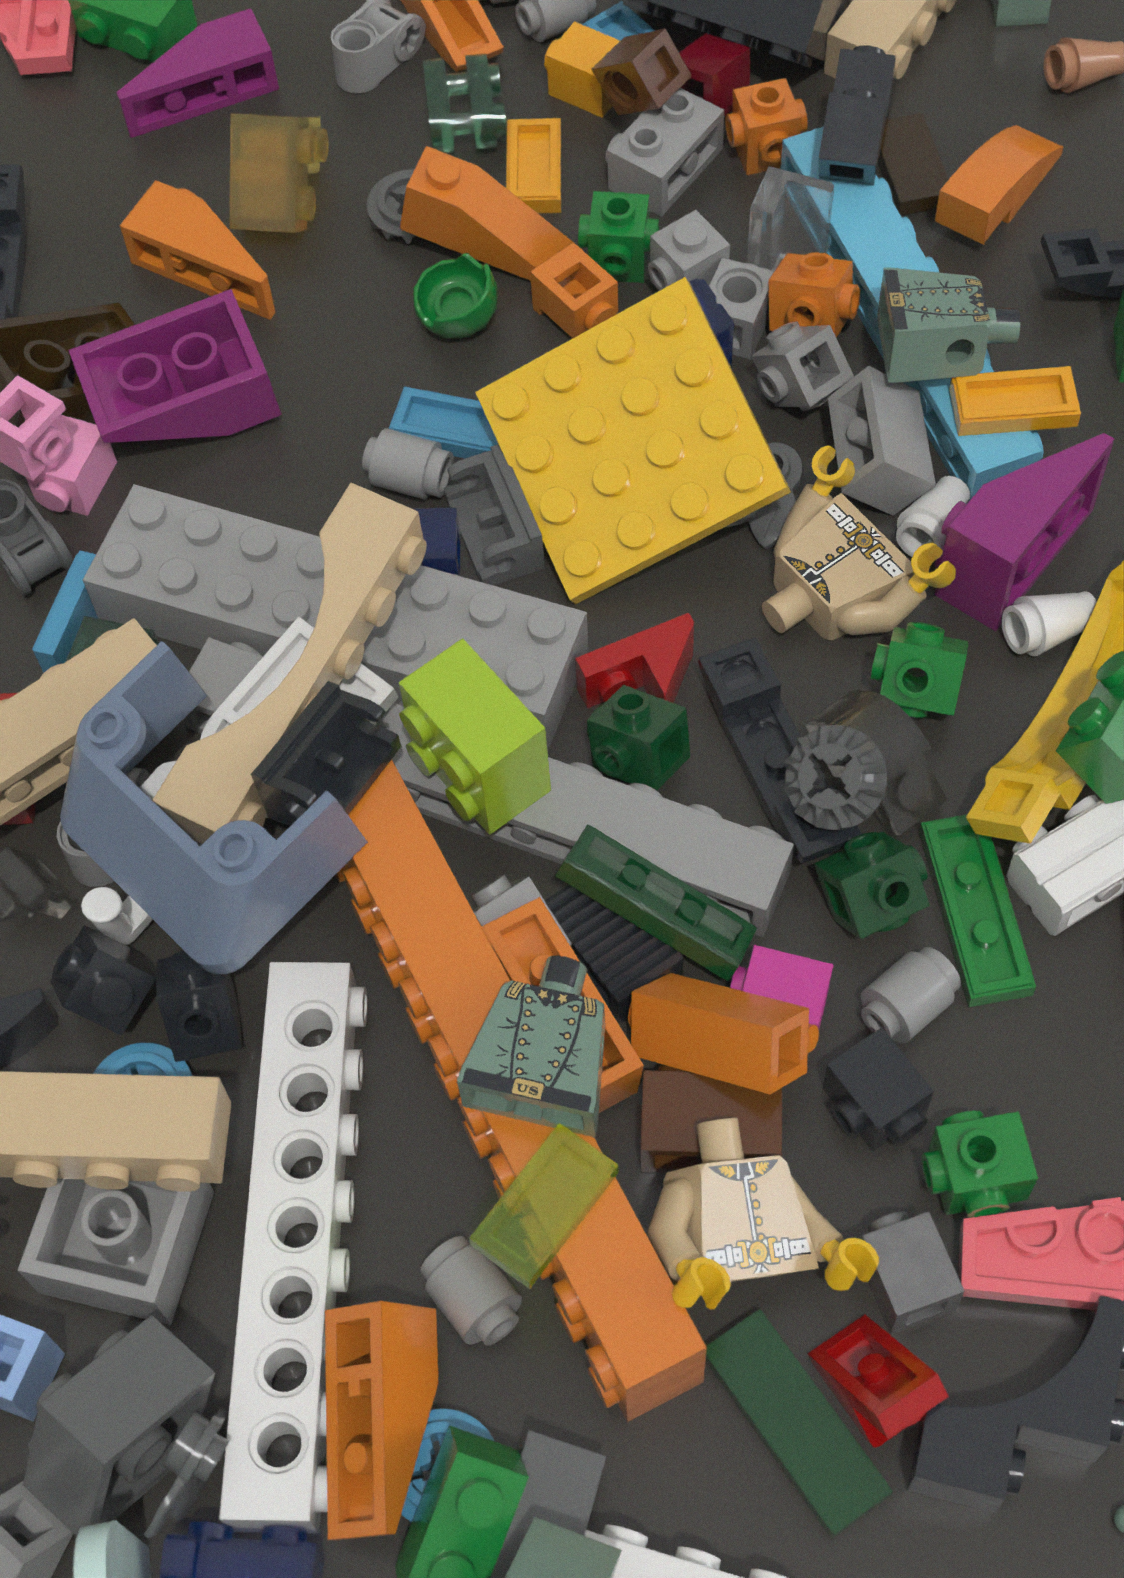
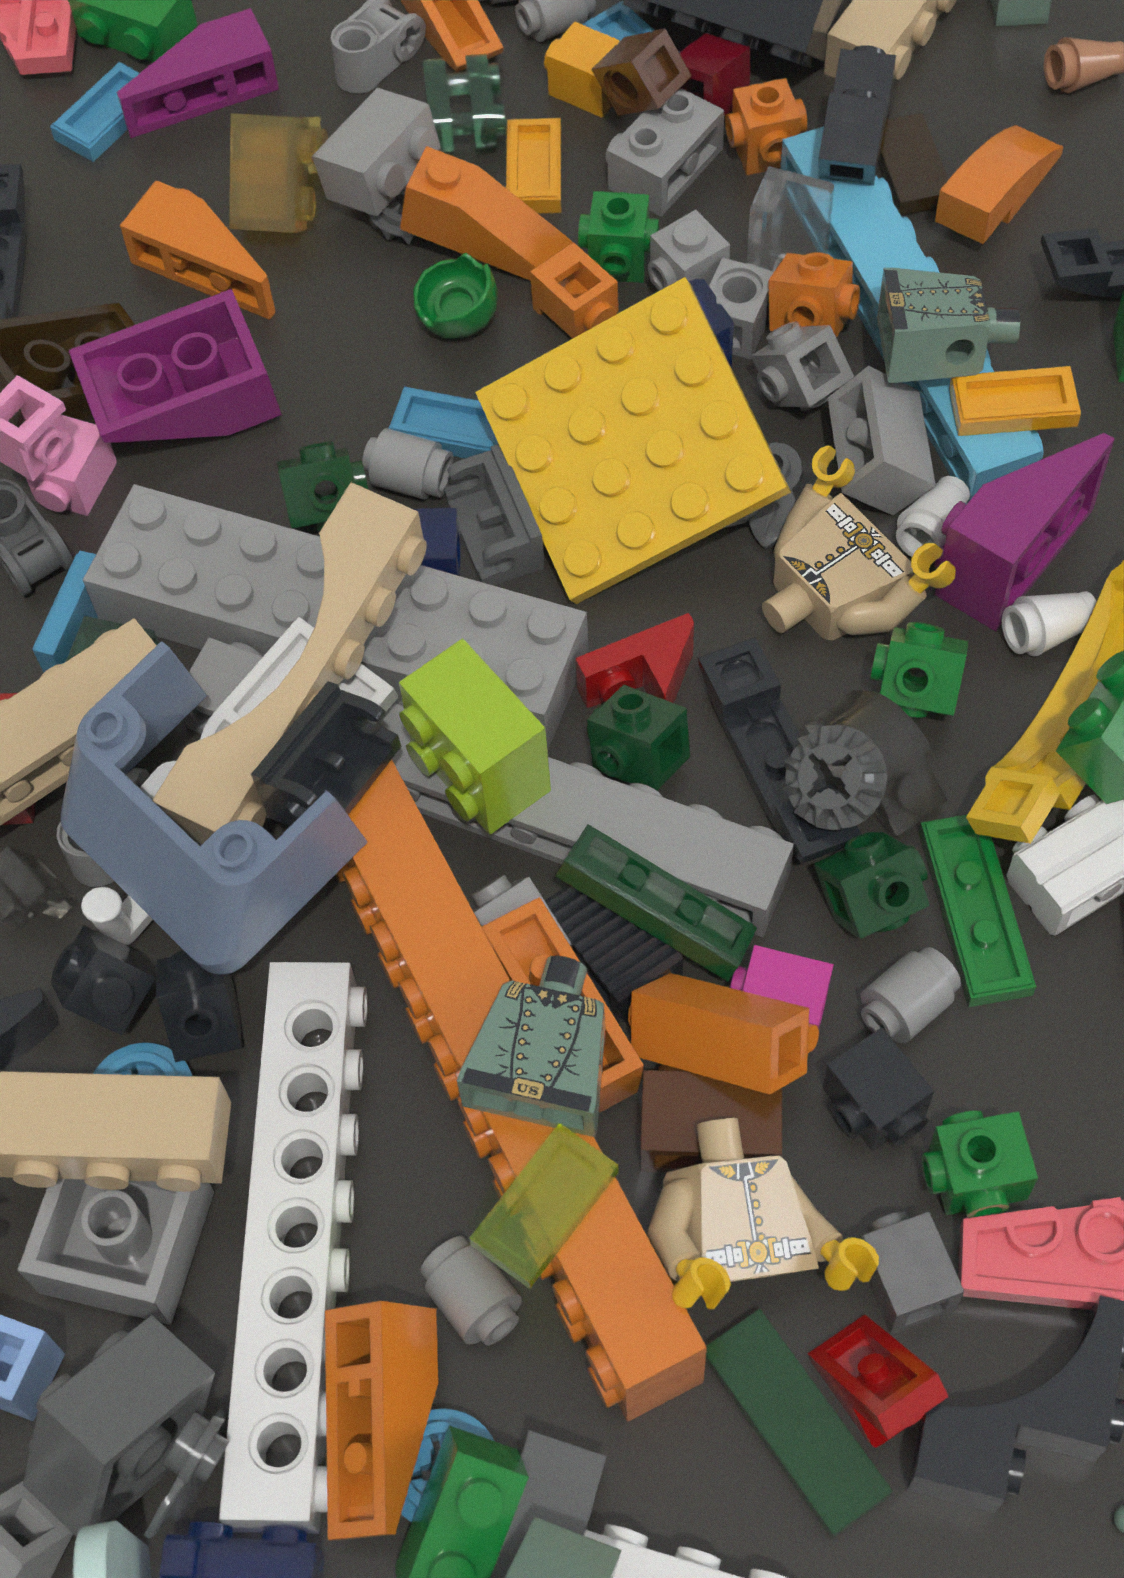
none -> dark azure tile [50,62,140,162]
none -> dark green brick [277,441,368,531]
none -> light grey brick [312,88,441,216]

